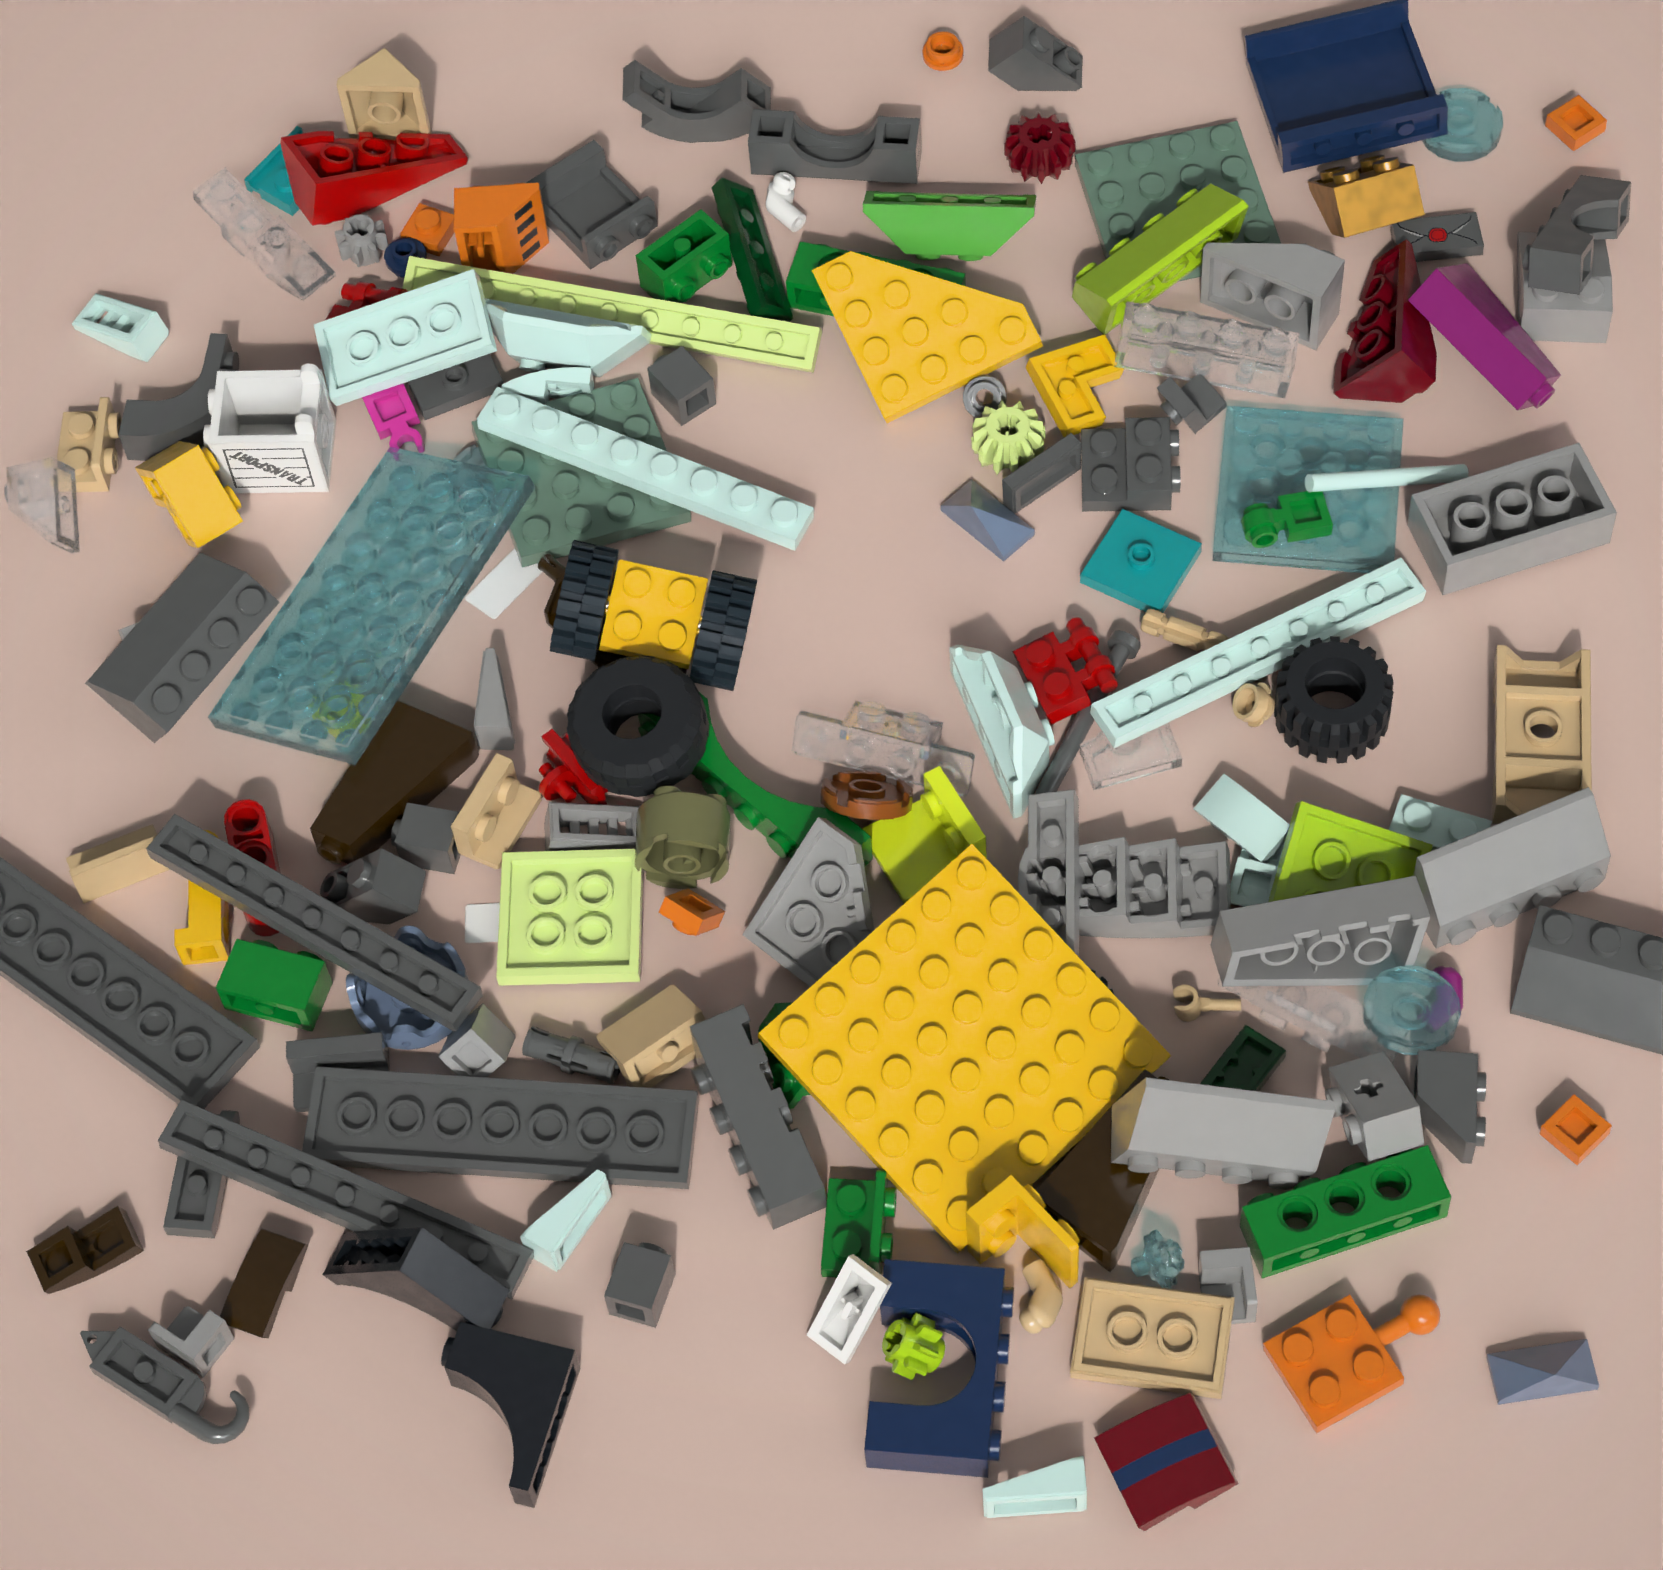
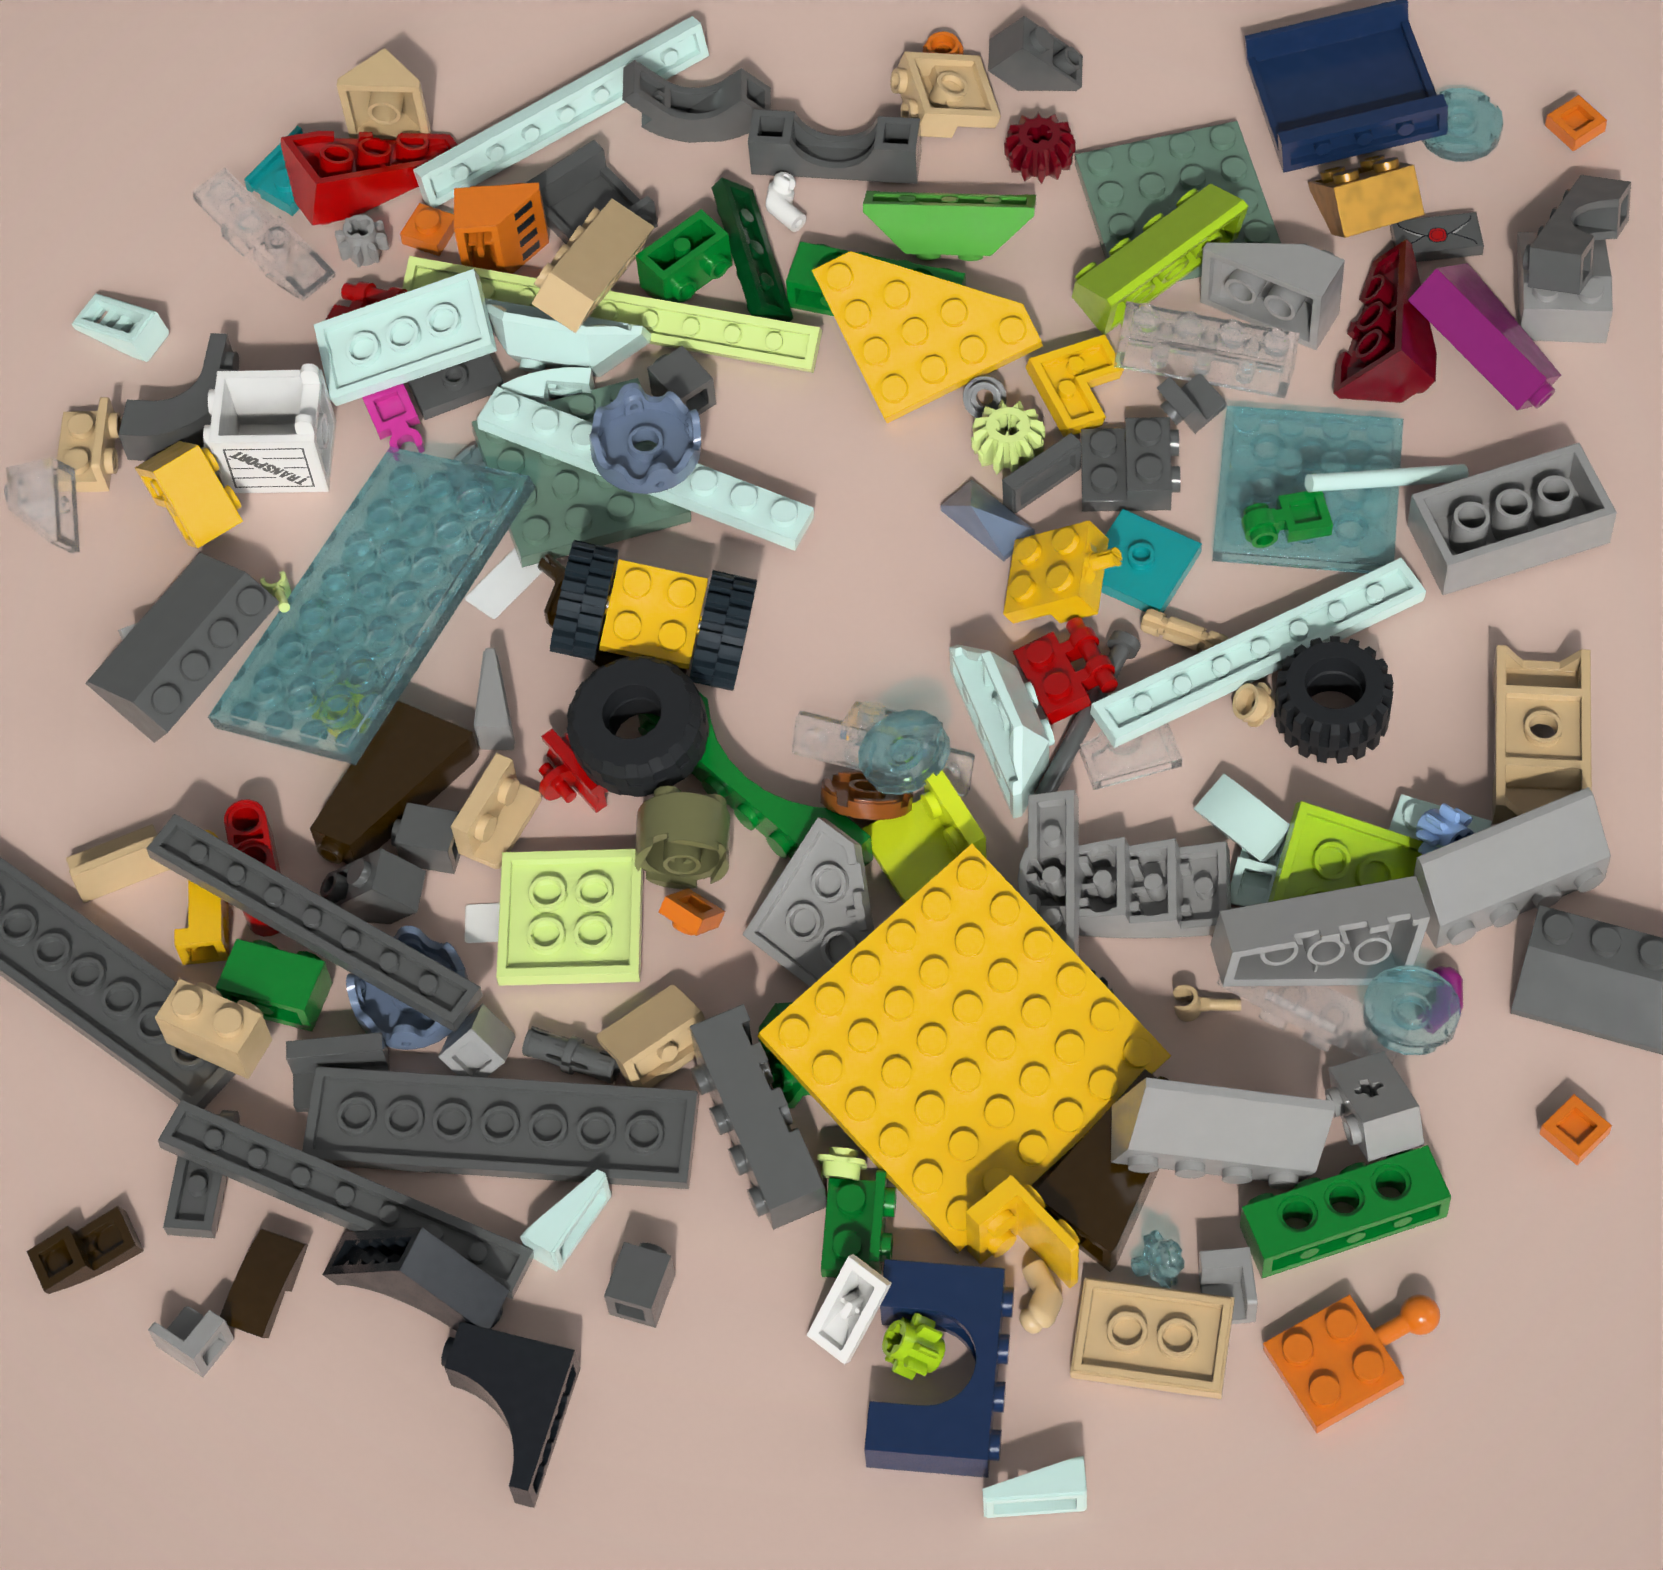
dark grey plate [80,1327,249,1444] -> none
dark blue plate [384,238,427,278] -> none
light grey slope [544,802,640,851] -> none
dark red slope [1094,1393,1239,1531] -> none
dark green plate [1200,1025,1286,1092] -> none
dark grey slope [1414,1050,1486,1164] -> none
sand blue slope [1486,1339,1599,1405] -> none
none -> tan brick [155,979,272,1079]
none -> yellowish green hand [260,571,291,613]
none -> light aqua plate [413,16,709,208]
none -> tan brick [531,199,654,333]
none -> sand blue plate [589,383,701,494]
none -> yellowish green plate [817,1147,867,1181]
none -> clear light blue tile [858,709,950,795]
none -> tan plate [890,51,1001,138]
none -> yellow plate [1003,520,1122,624]
none -> light blue gear [1416,803,1475,855]

